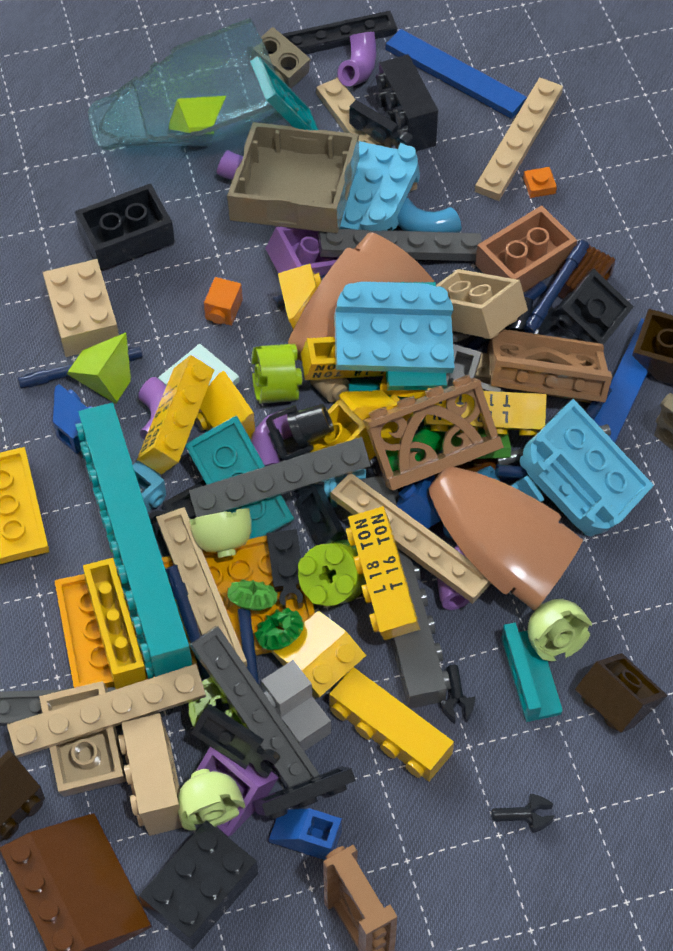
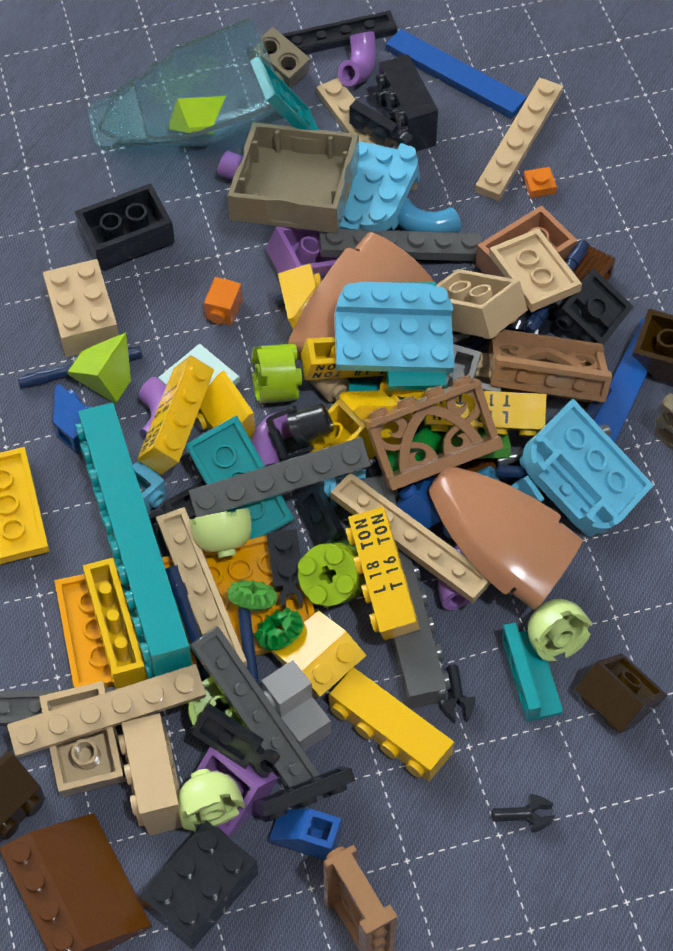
none -> tan plate [489,228,582,312]

